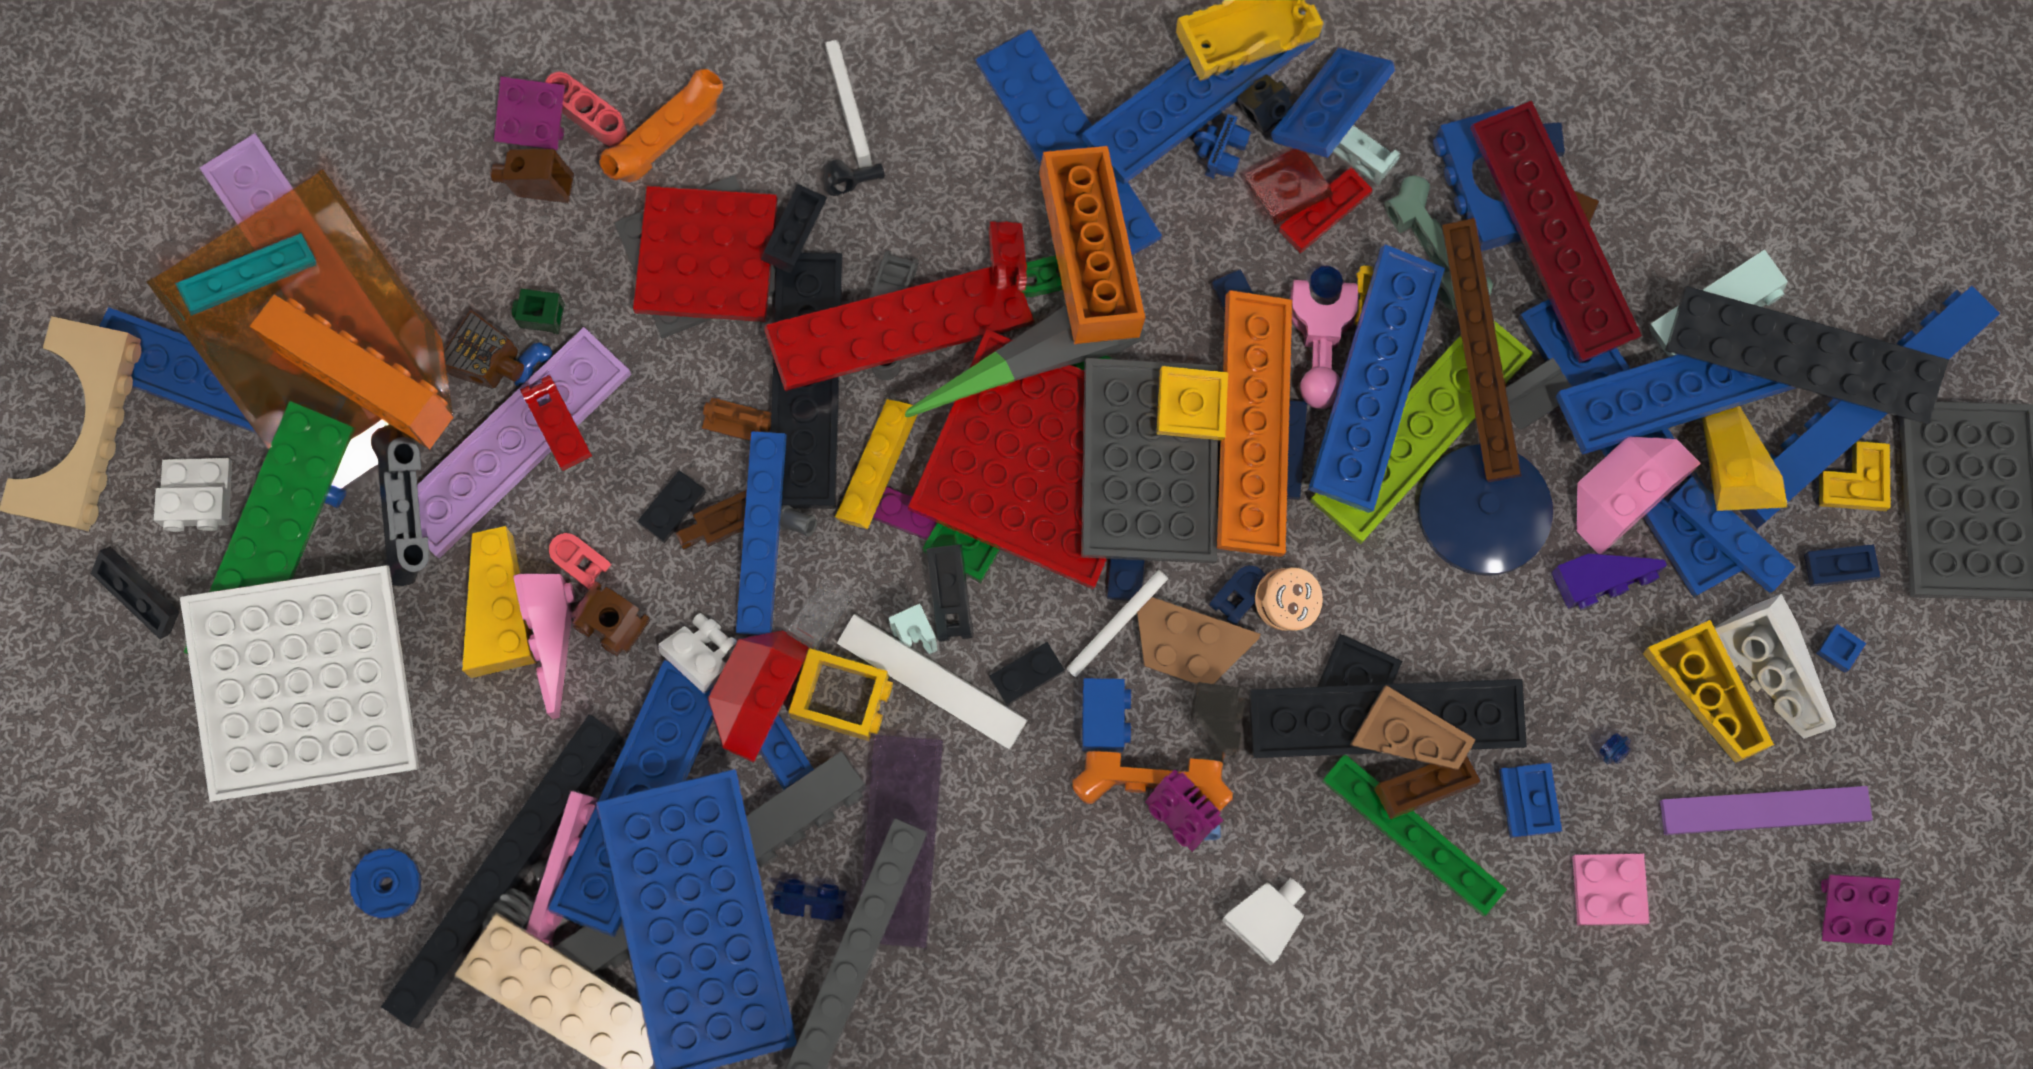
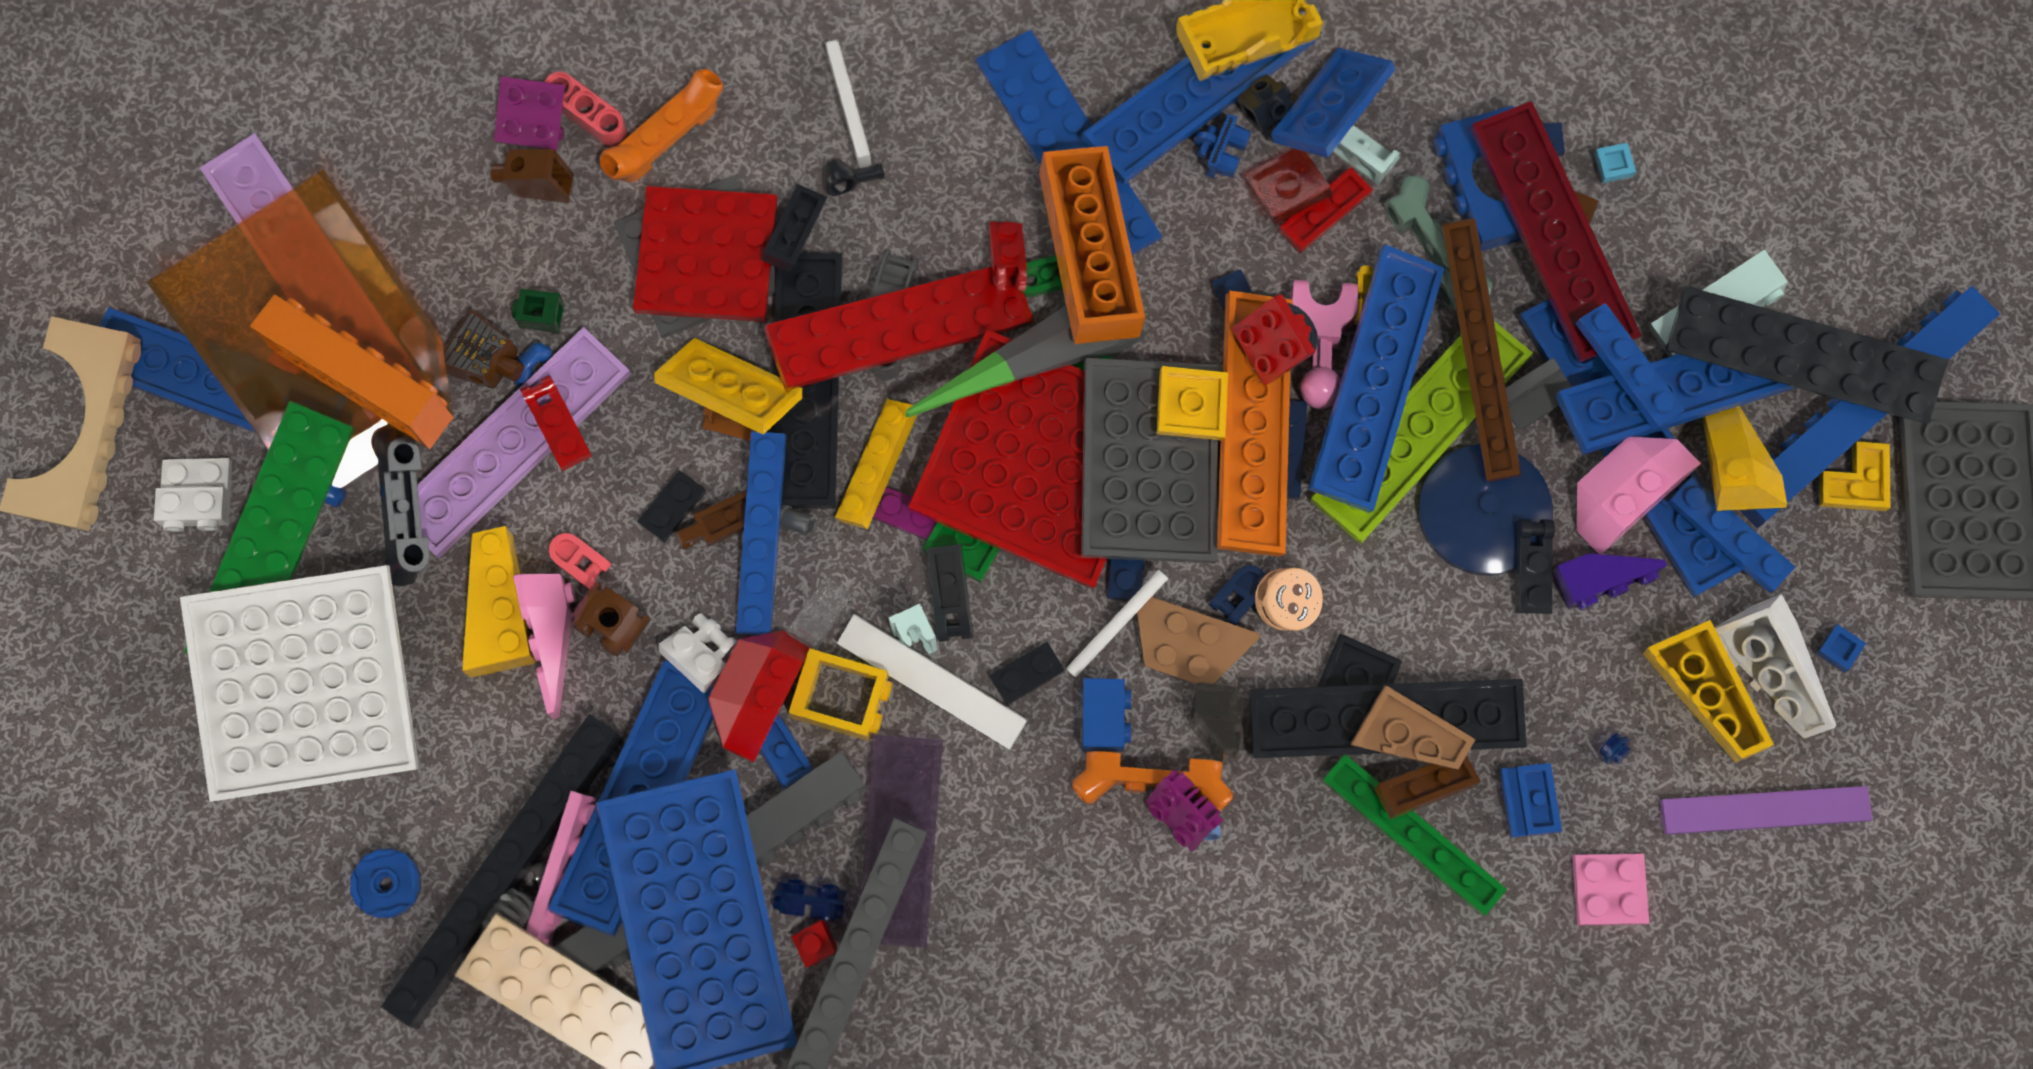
black plate [90,546,180,639] -> none
teal tile [175,233,316,316] -> none
white torso [1221,878,1306,966] -> none
clear blue plate [1310,266,1343,298] -> none
dark blue plate [1804,544,1881,587] -> none
magenta hinge [1821,874,1901,945] -> none
none -> yellow plate [654,338,802,435]
none -> red plate [791,920,838,968]
none -> red plate [1231,294,1318,386]
none -> black plate [1515,519,1555,614]
none -> blue plate [1576,303,1685,431]
none -> medium azure plate [1594,143,1636,183]

